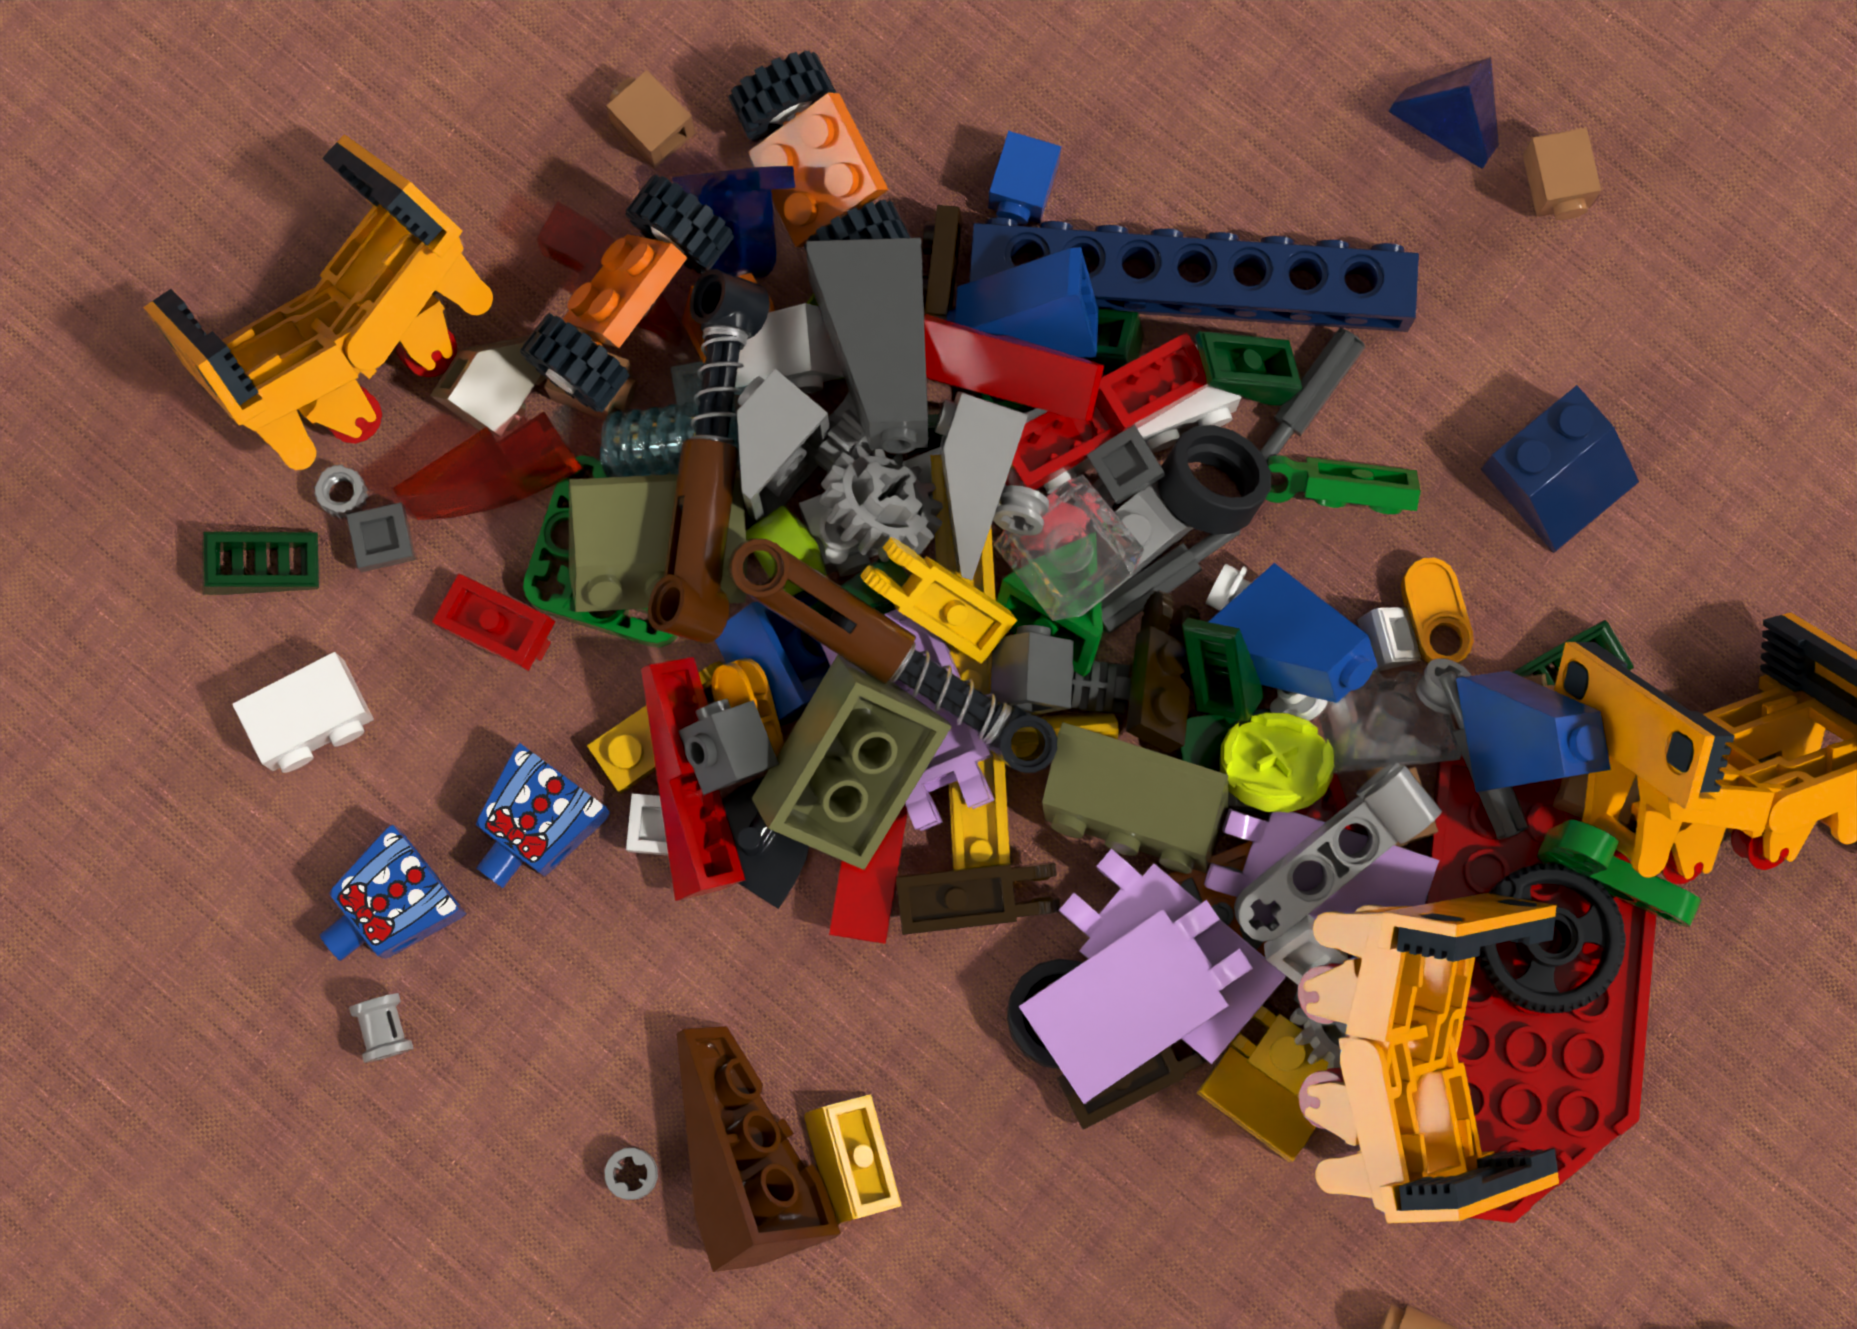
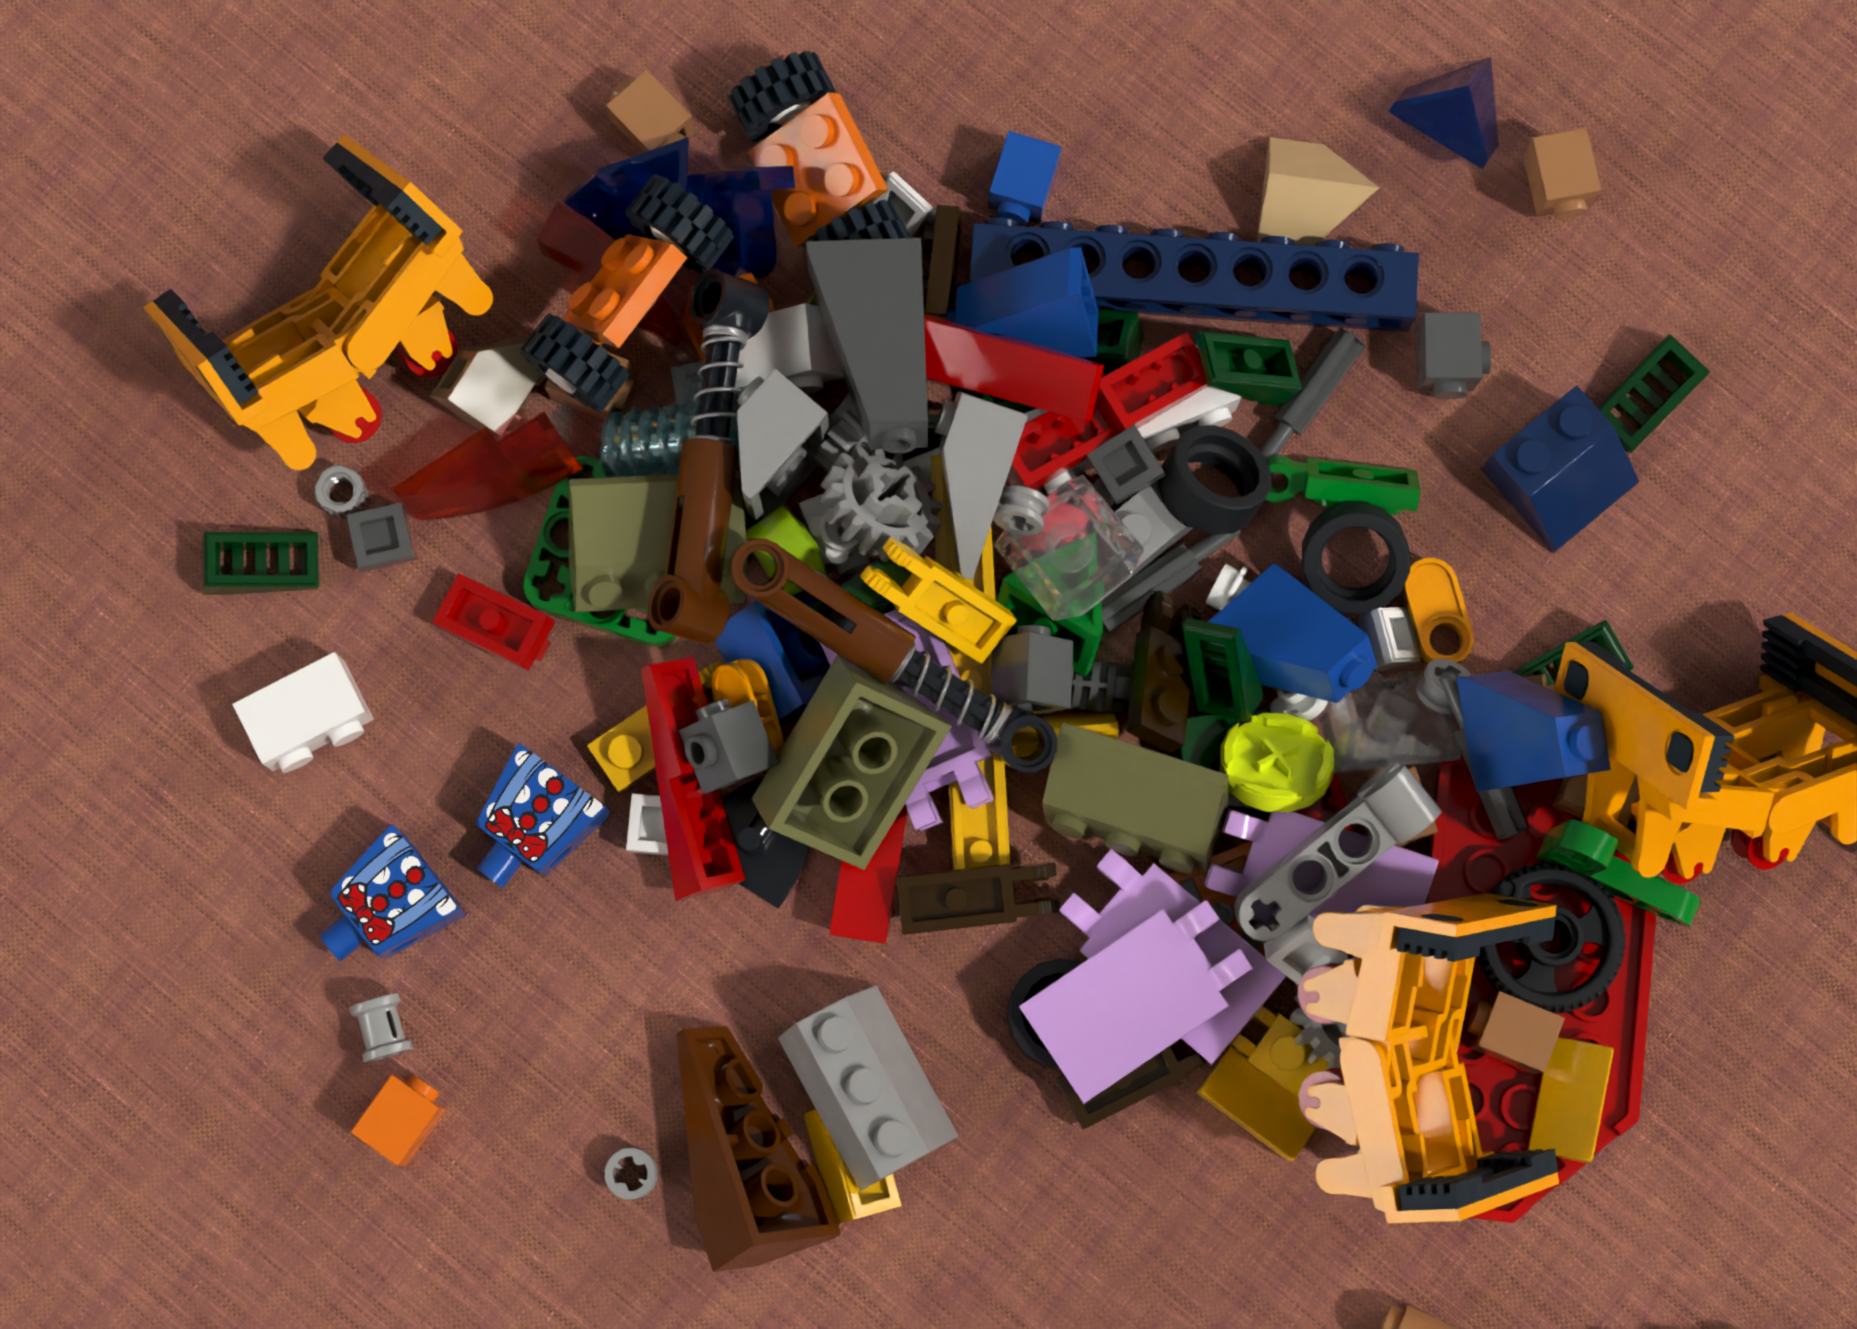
none -> orange brick [350,1073,447,1166]
none -> clear blue slope [564,137,689,241]
none -> light grey slope [778,985,959,1191]
none -> white slope [872,171,936,238]
none -> tan slope [1256,137,1380,246]
none -> black tyre [1302,501,1410,614]
none -> dark grey brick [1416,312,1491,399]
none -> medium nougat brick [1466,991,1565,1074]
none -> yellow slope [1527,1037,1614,1163]
none -> dark green slope [1597,334,1710,453]

